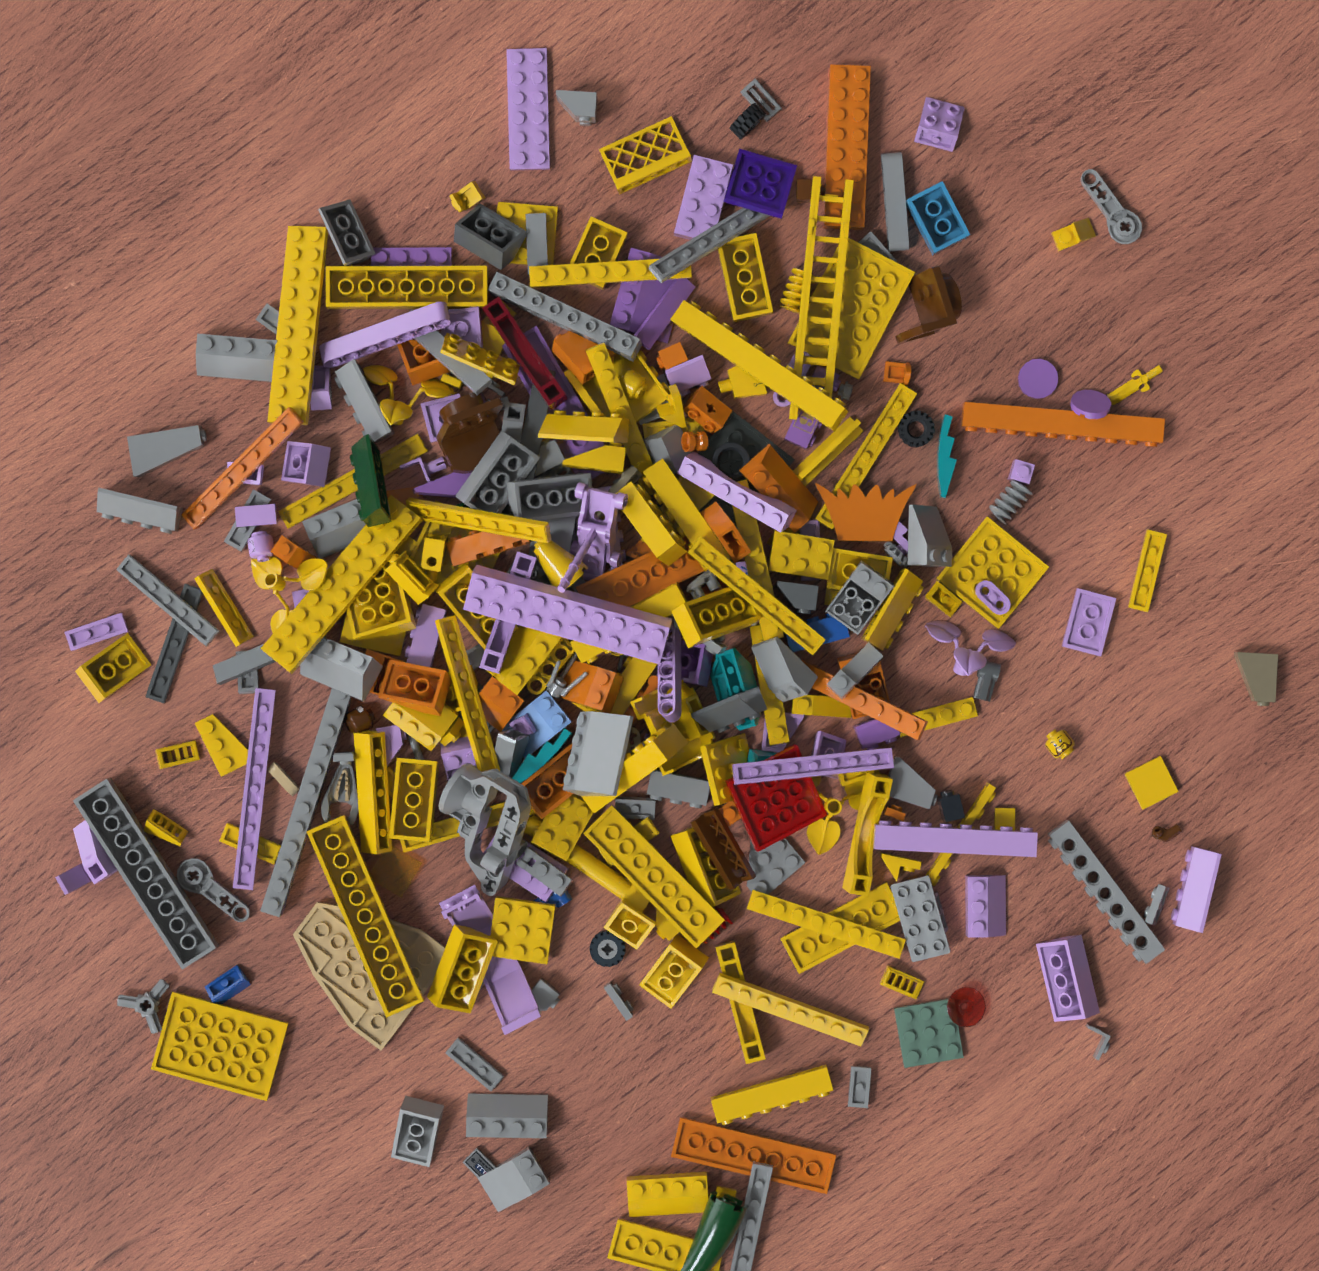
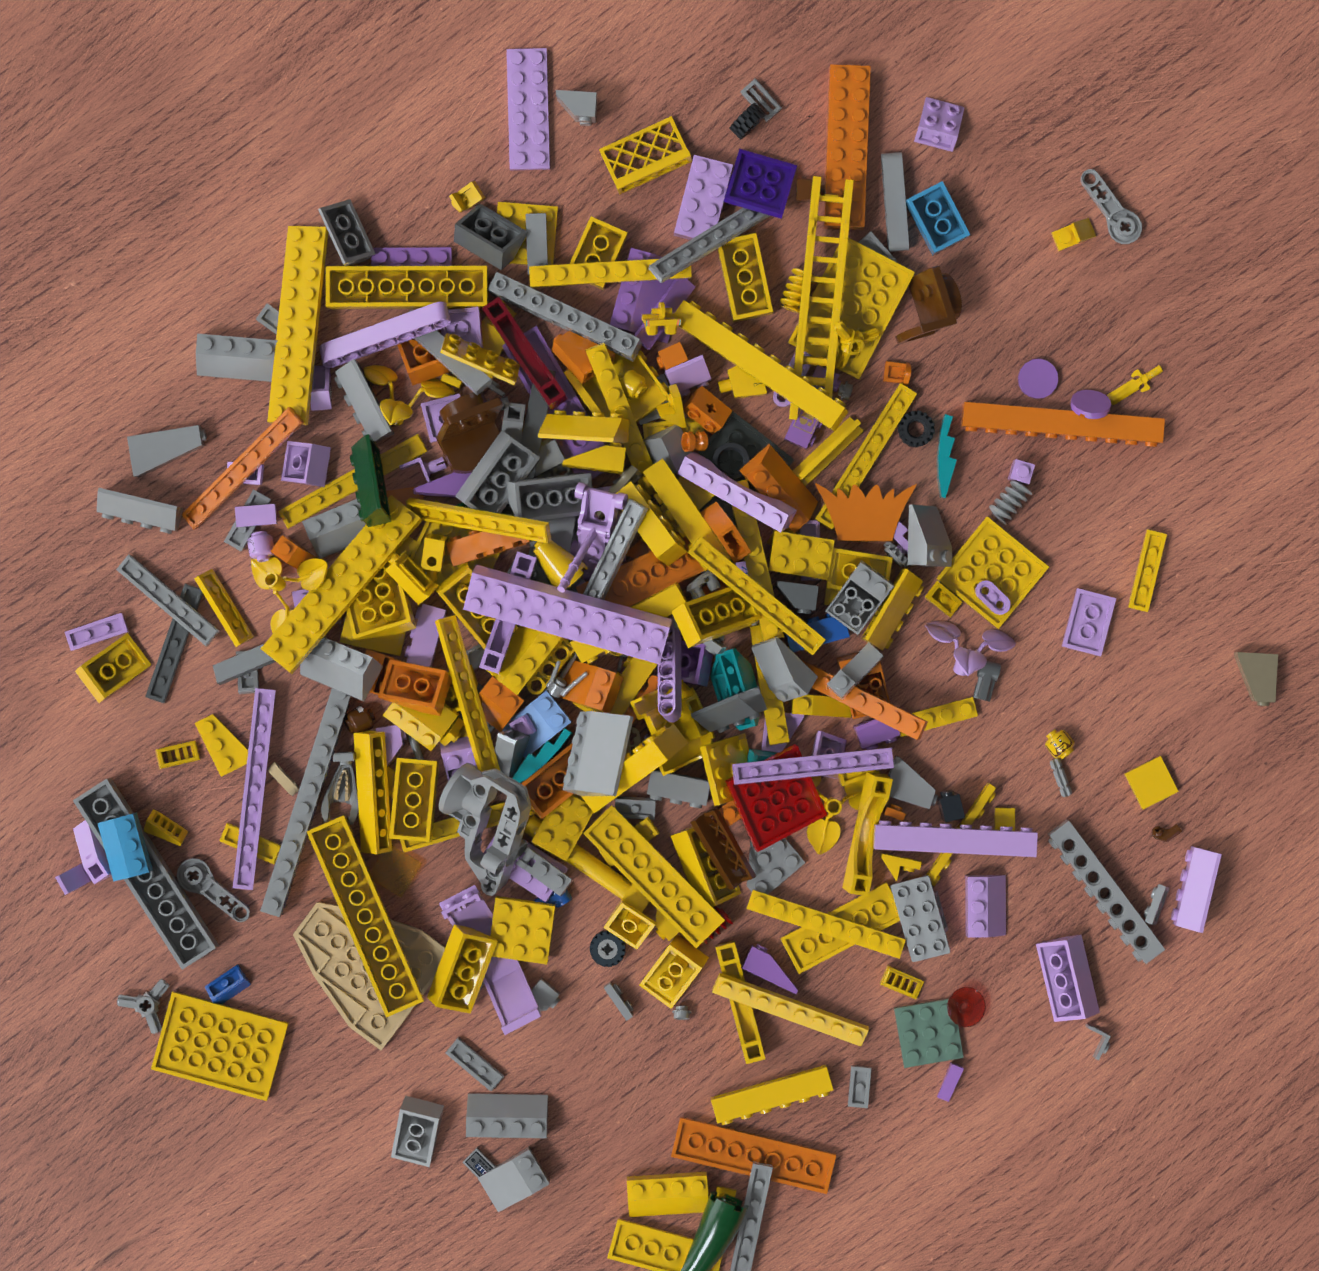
none -> dark azure slope [97,812,153,882]
none -> light grey tile [583,499,648,600]
none -> yellow hips [642,302,681,335]
none -> light grey plate [672,1006,692,1020]
none -> medium lavender slope [741,944,798,994]
none -> yellow bush [834,321,880,369]
none -> medium lavender piece [937,1062,964,1102]
none -> light grey axle [1050,758,1072,797]

